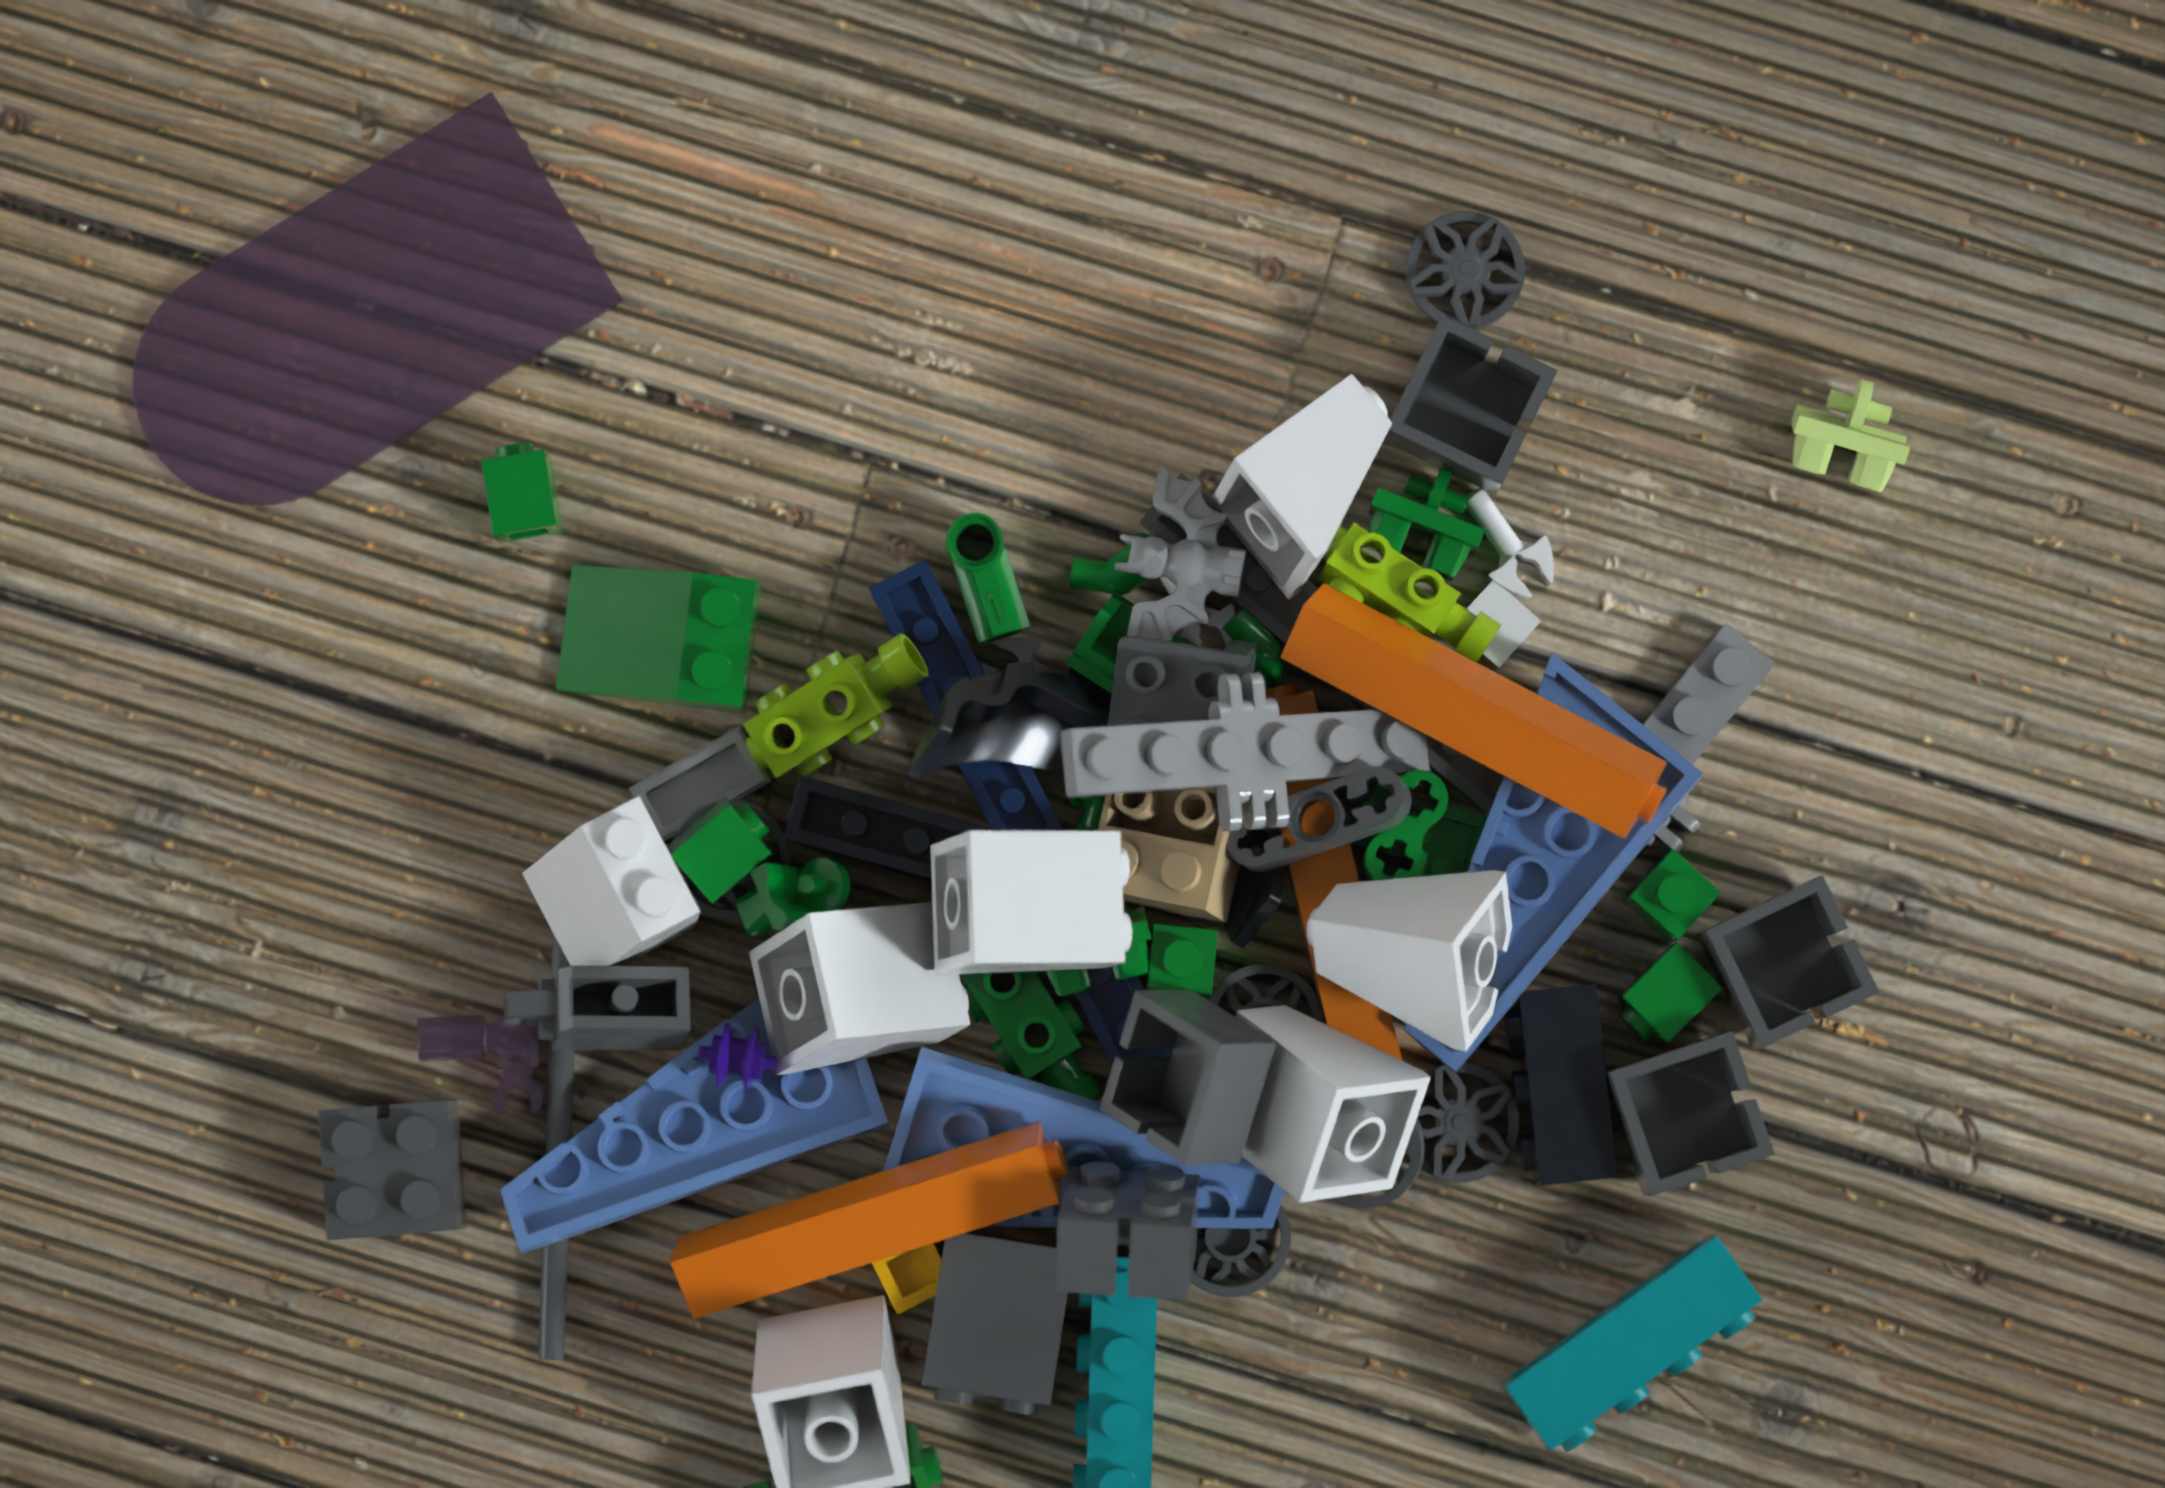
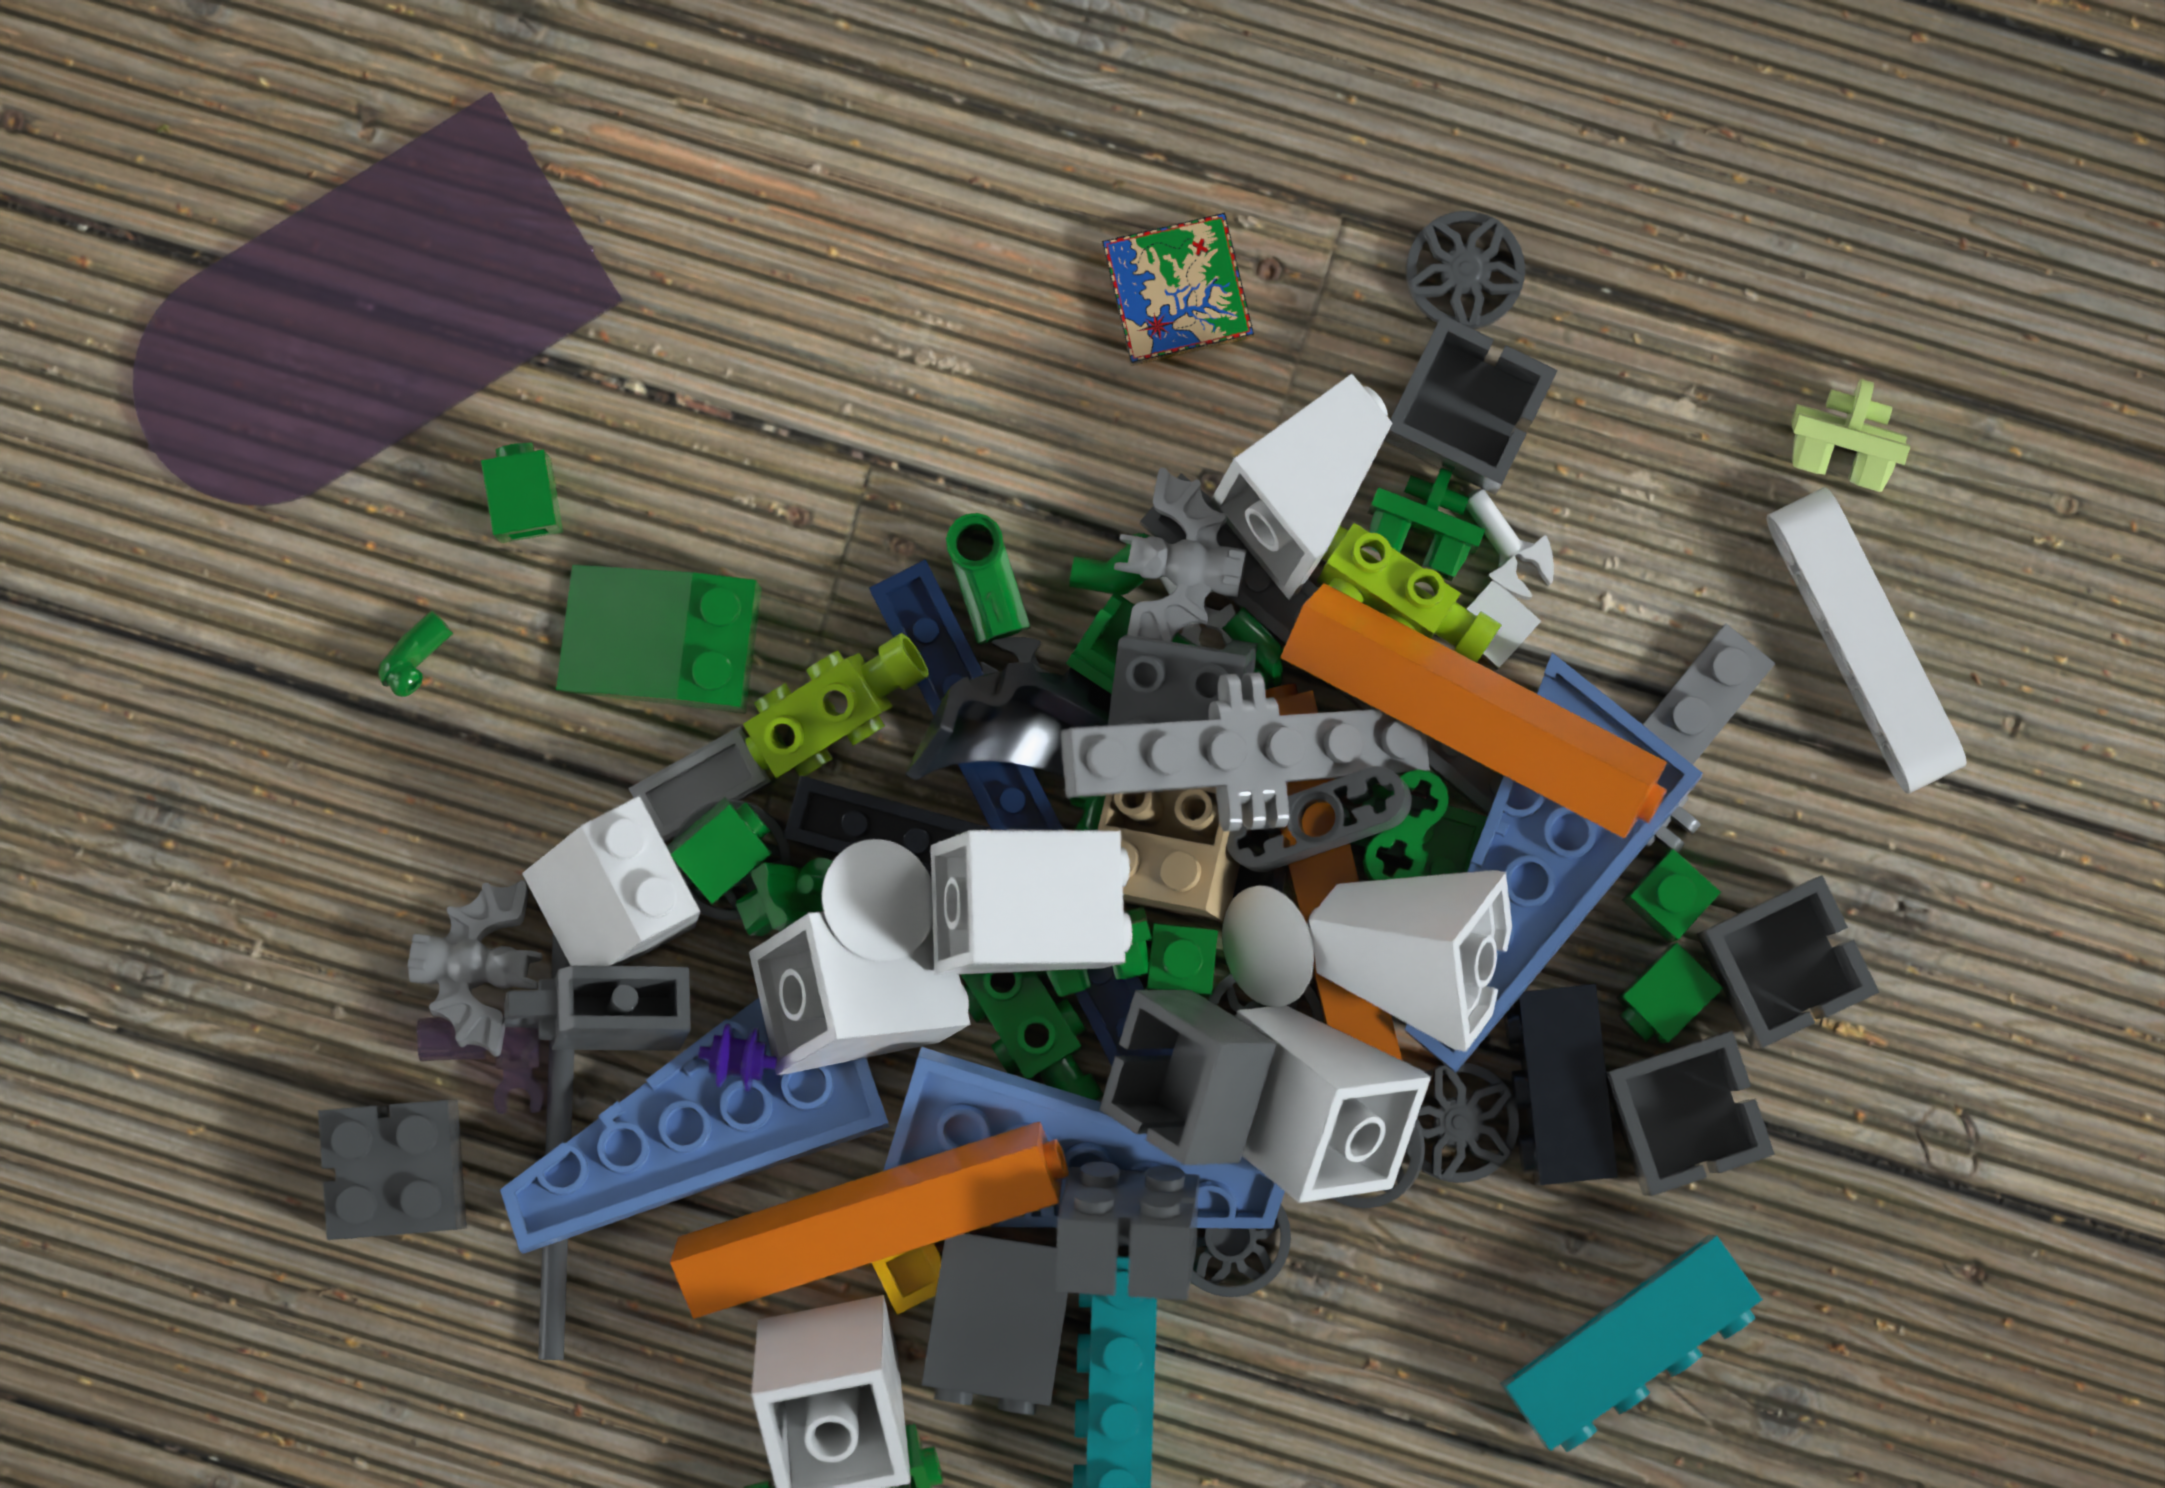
none -> green arm [378,610,454,697]
none -> light grey animal [407,880,542,1057]
none -> white sticker [822,839,933,962]
none -> tile [1102,213,1254,366]
none -> white sticker [1222,886,1314,1007]
none -> white beam [1766,487,1967,794]

